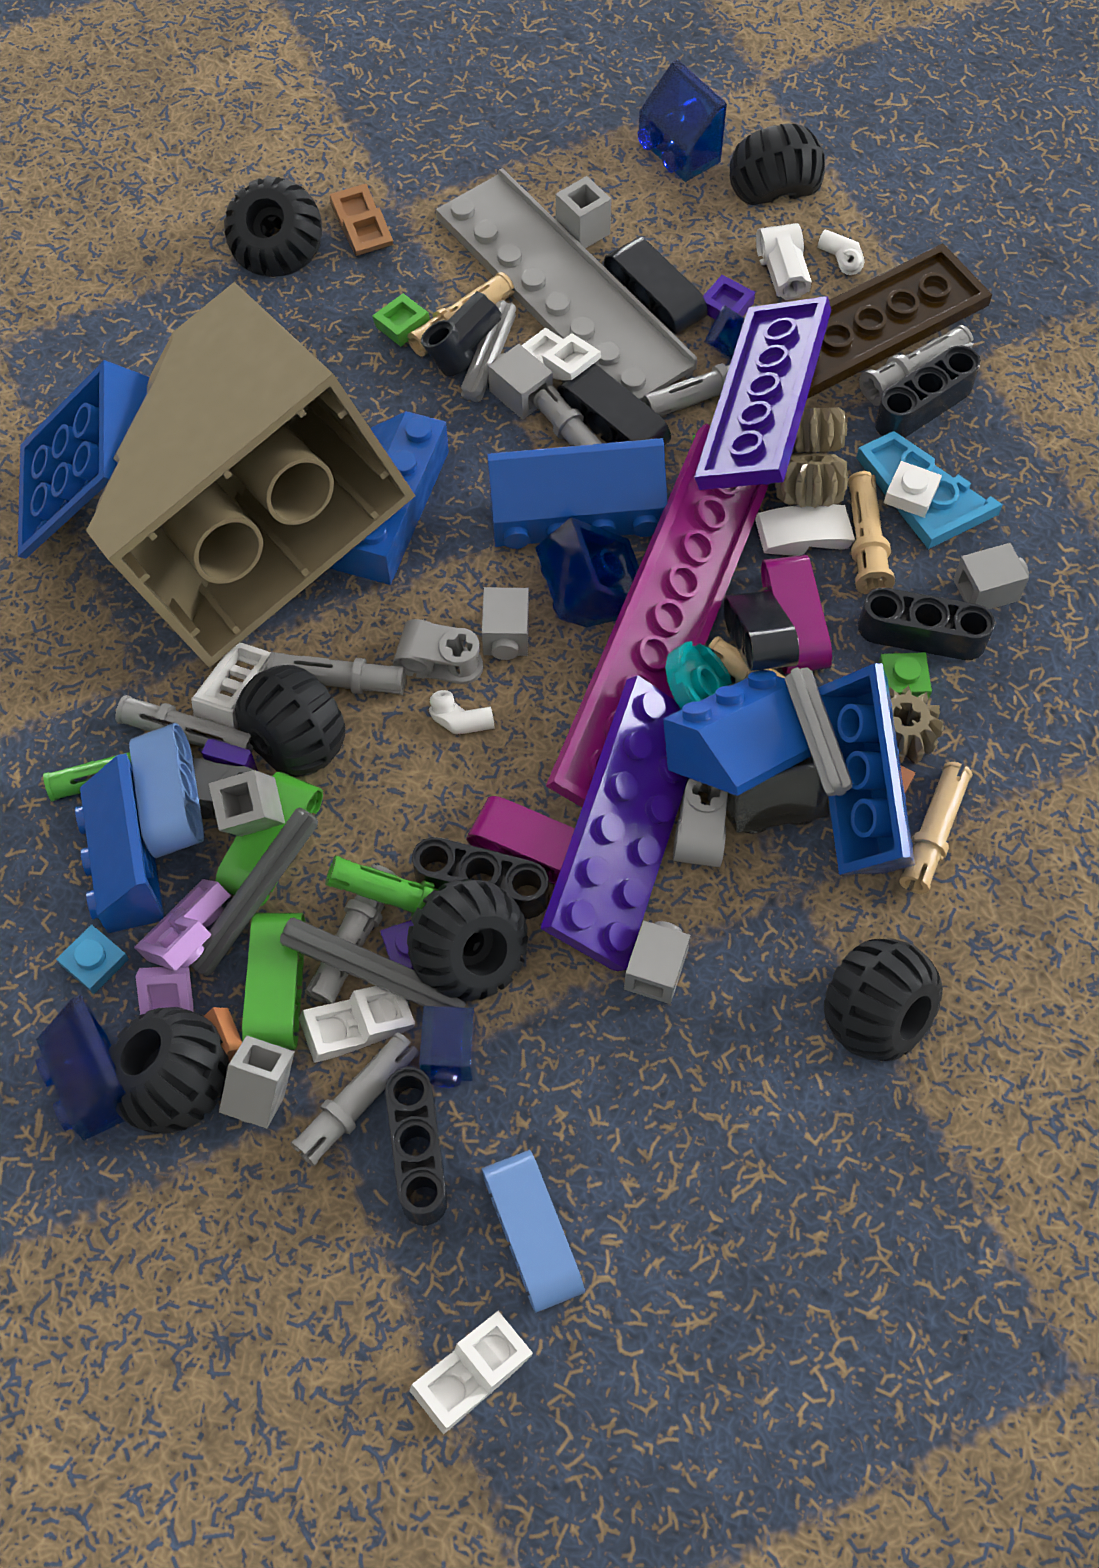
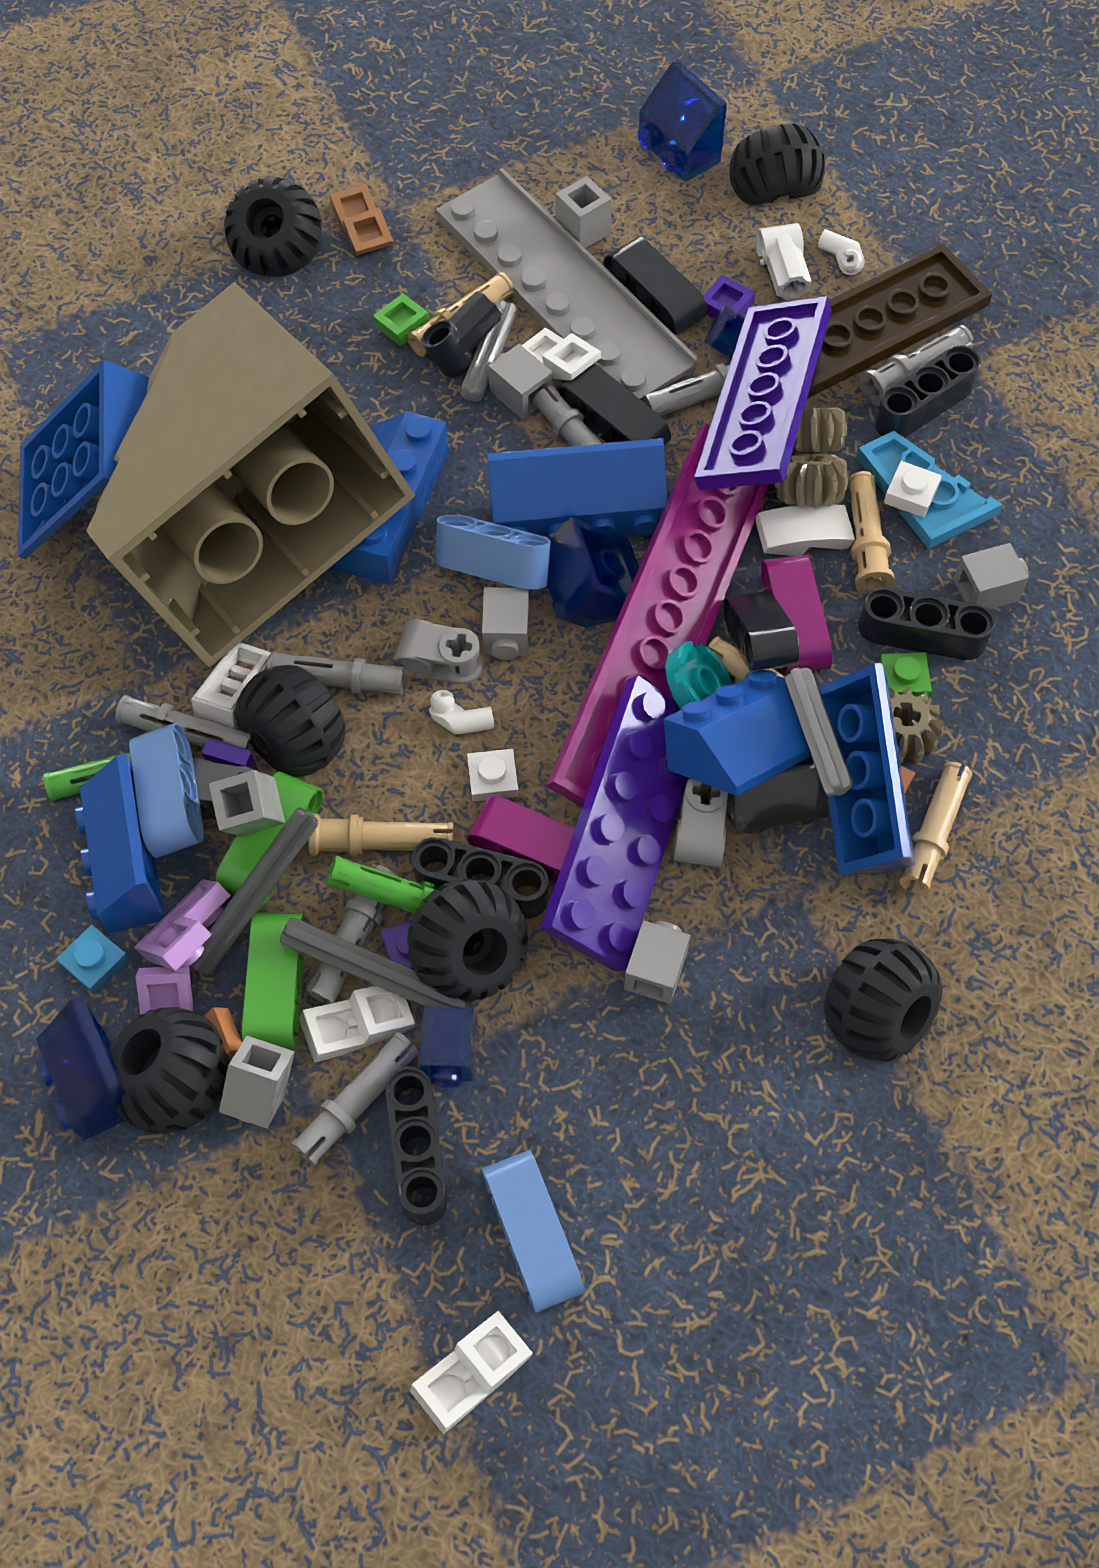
none -> tan pin [309,813,453,857]
none -> medium blue beam [435,515,550,589]
none -> white plate [467,749,518,802]

